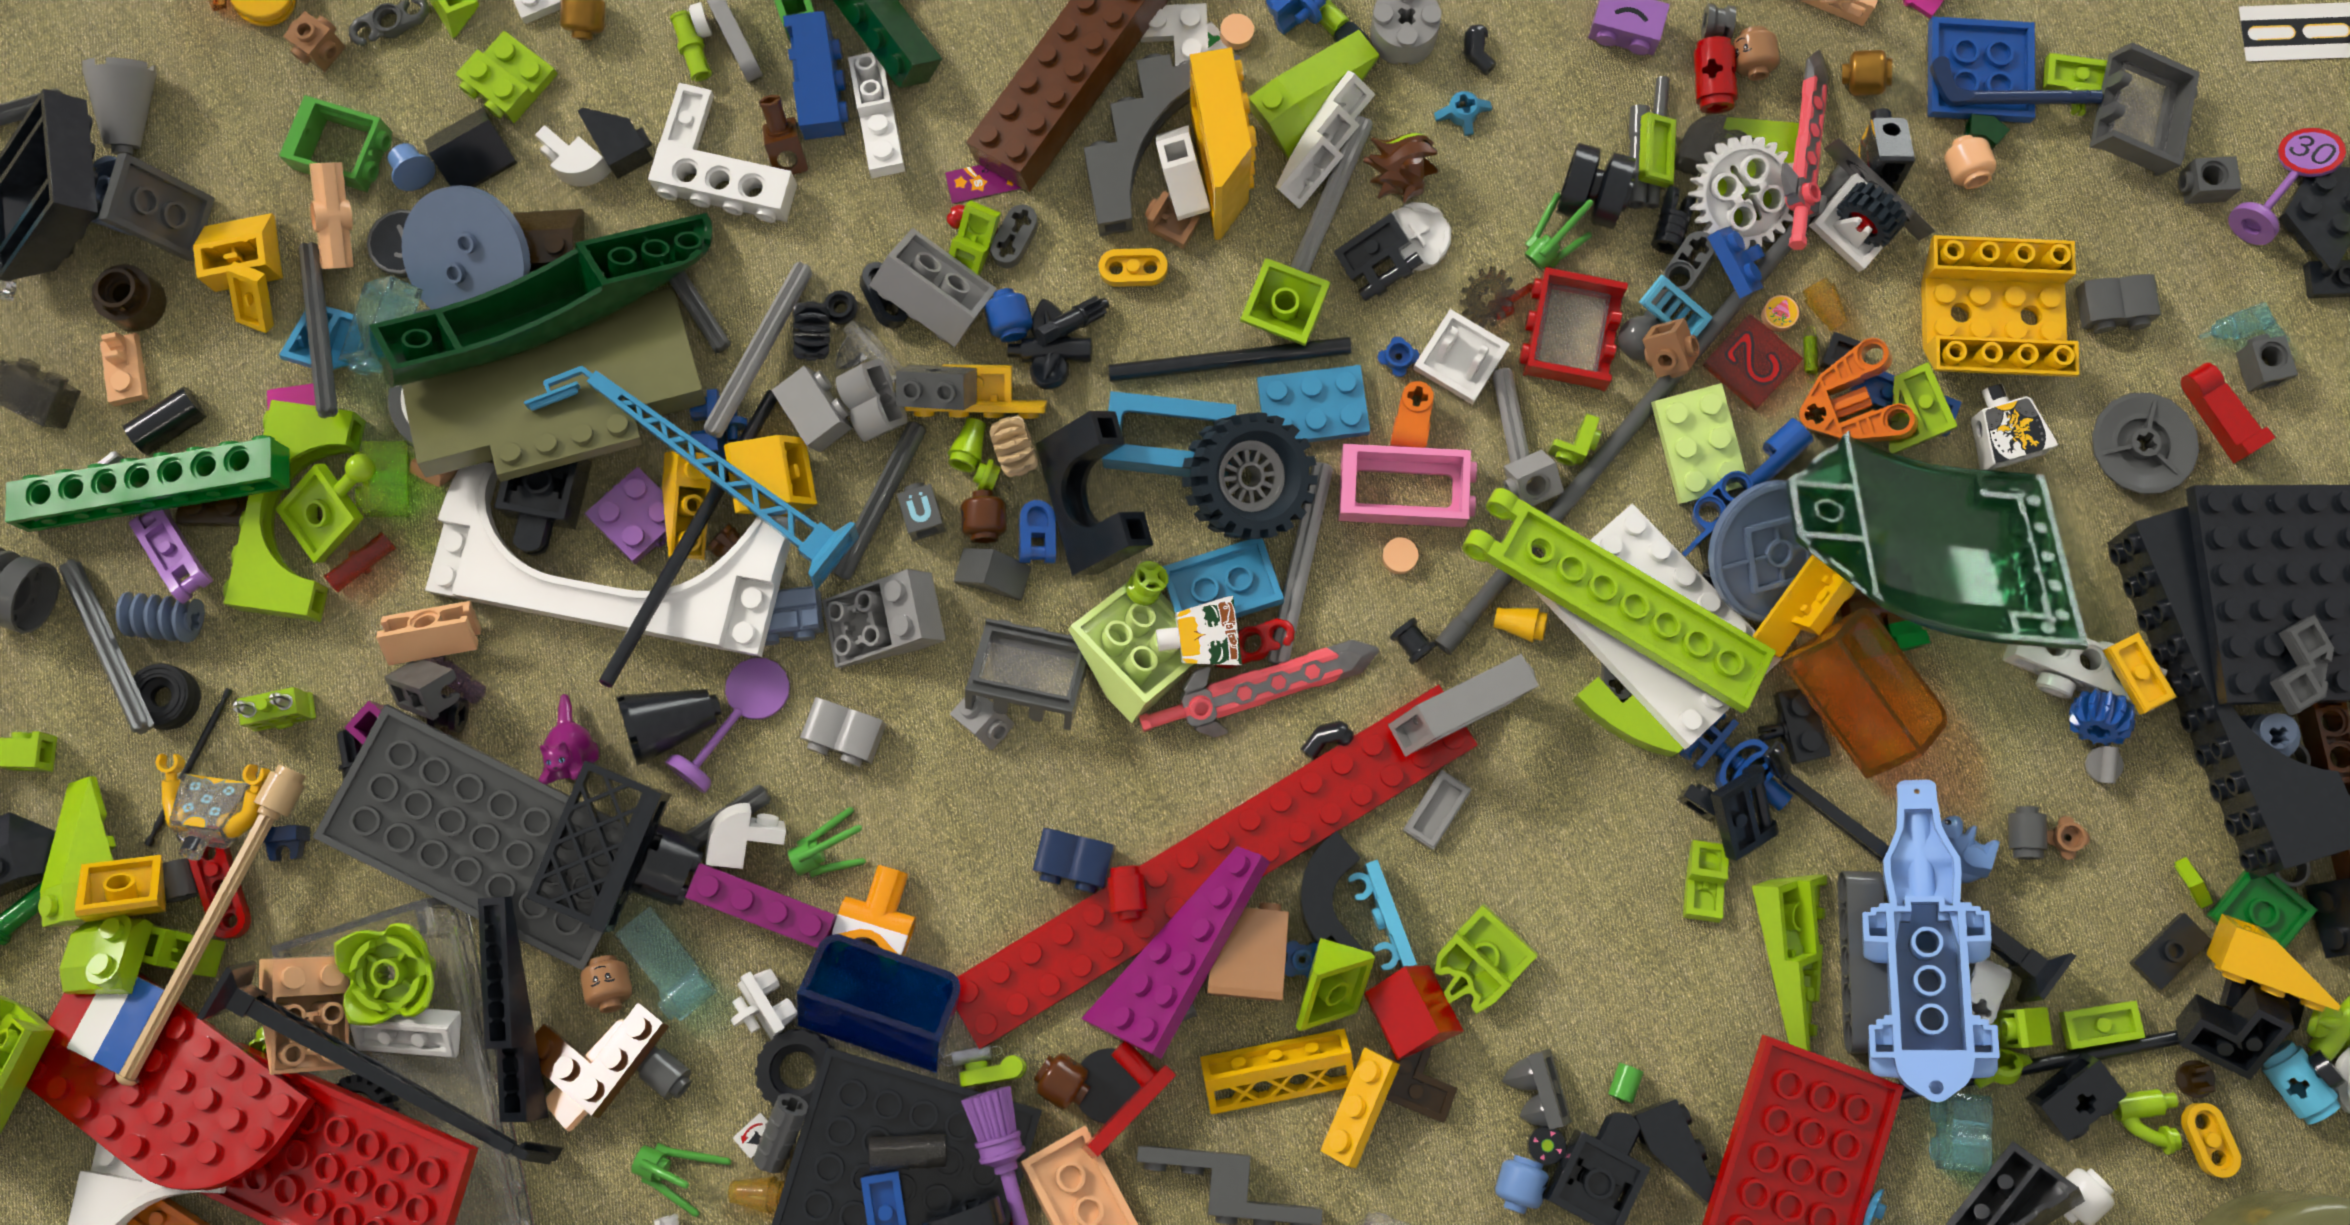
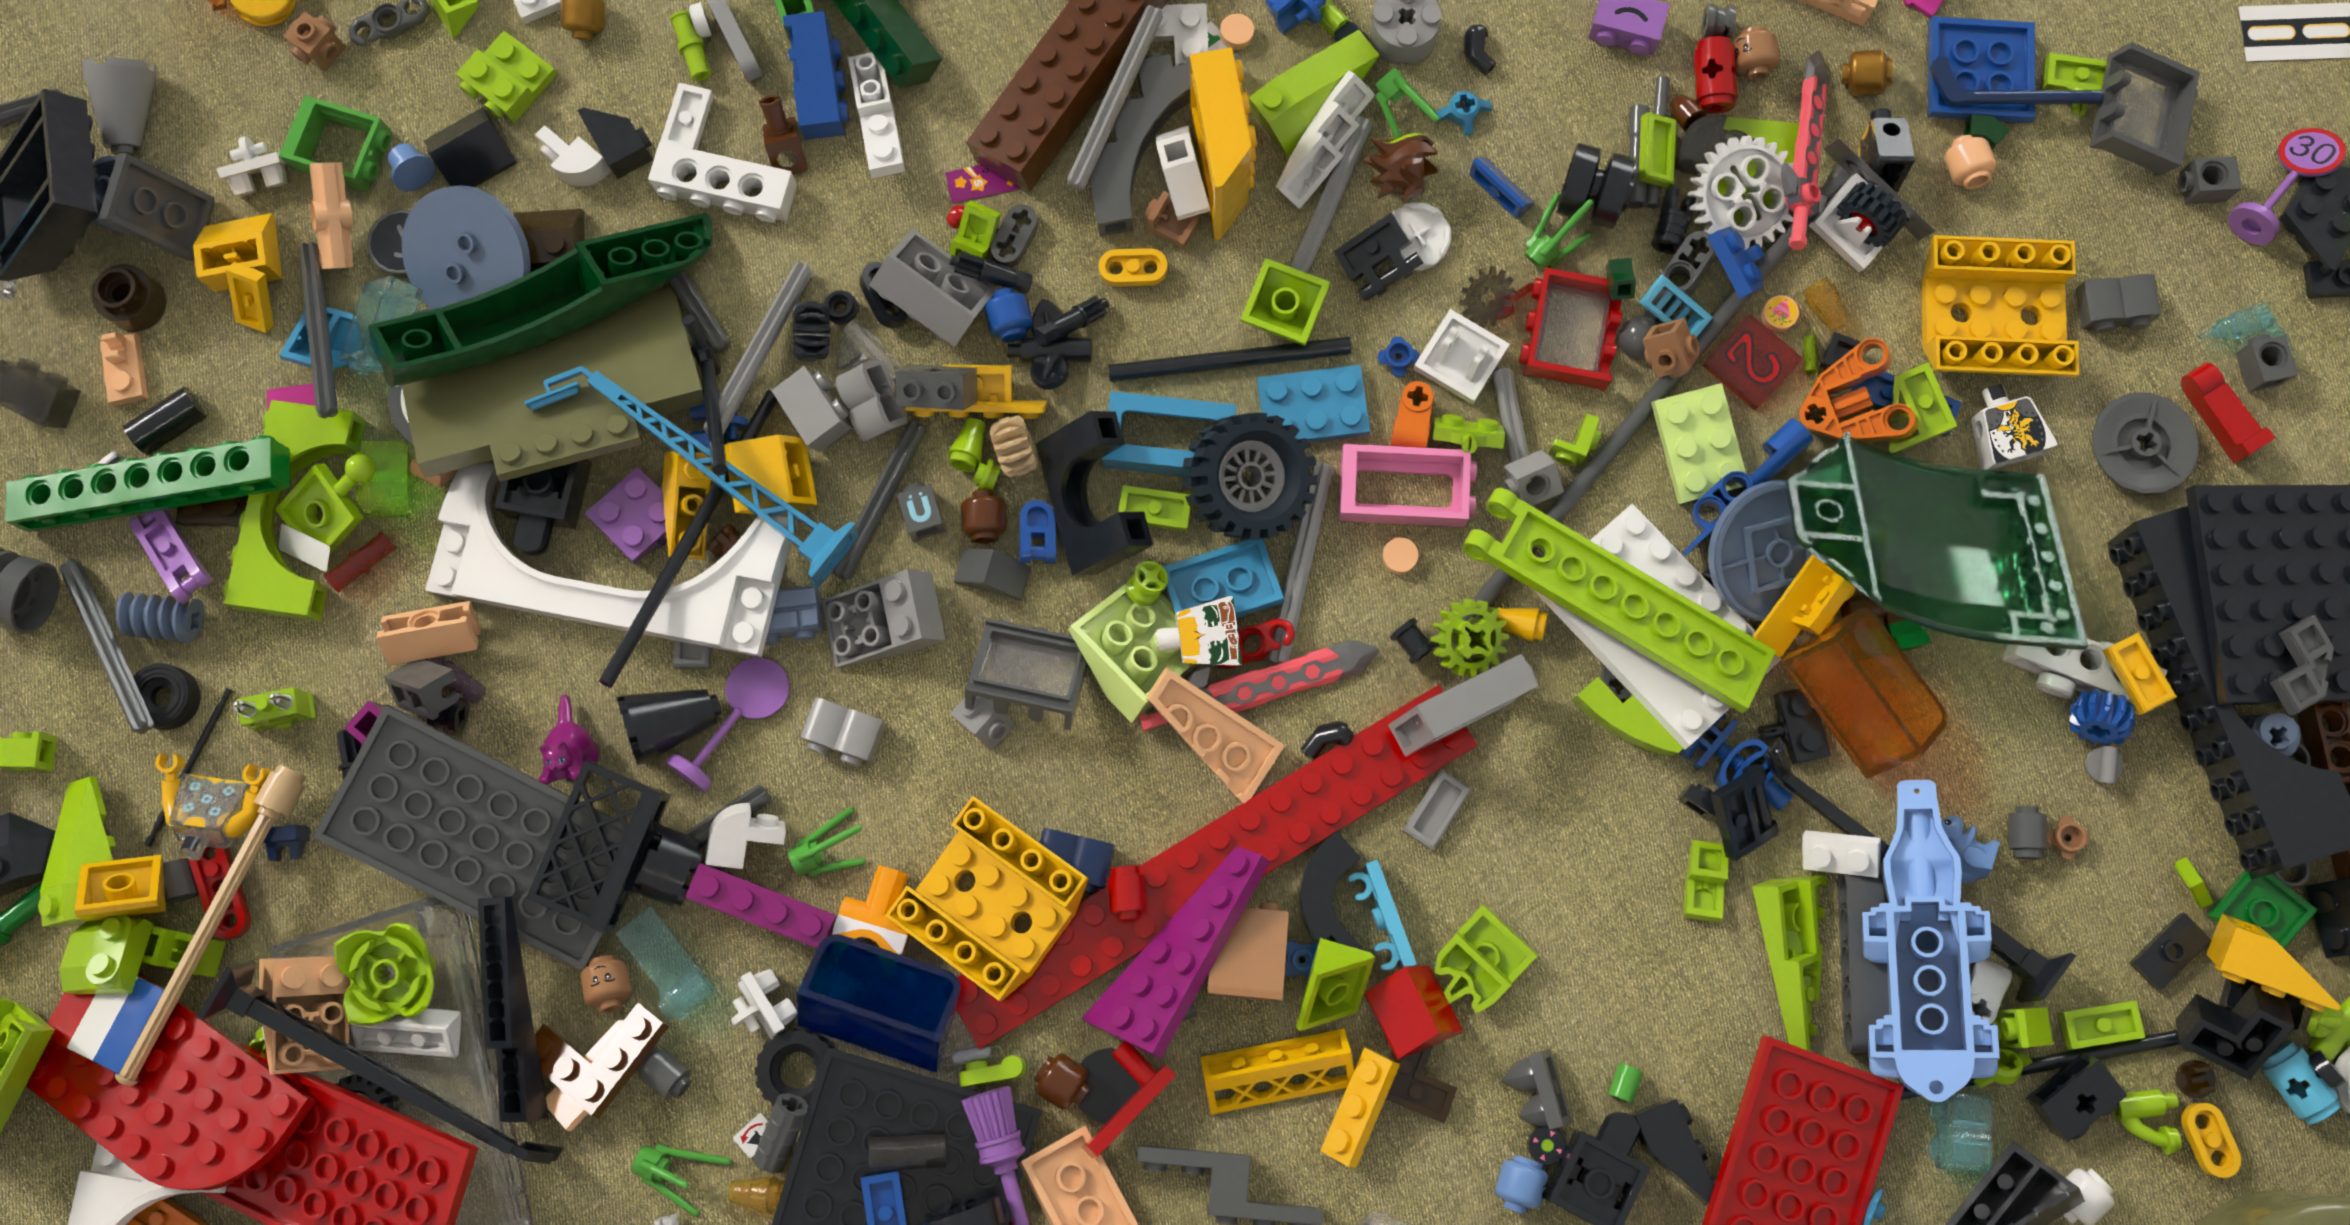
none -> white hips [216,136,288,196]
none -> white sticker [278,524,330,572]
none -> light grey tile [672,641,712,669]
none -> black bar [682,315,727,475]
none -> yellow slope [885,795,1089,1002]
none -> black piece [949,251,1033,294]
none -> light grey axle [1067,5,1163,190]
none -> lime plate [1118,485,1191,532]
none -> light nougat wing [1146,667,1285,804]
none -> bright green plant [1374,67,1440,138]
none -> lime gear [1430,598,1509,678]
none -> lime plate [1432,414,1505,454]
none -> blue slope [1469,157,1534,220]
none -> dark green piece [1605,258,1636,300]
none -> reddish brown hose [1671,95,1707,132]
none -> white plate [1802,830,1881,878]

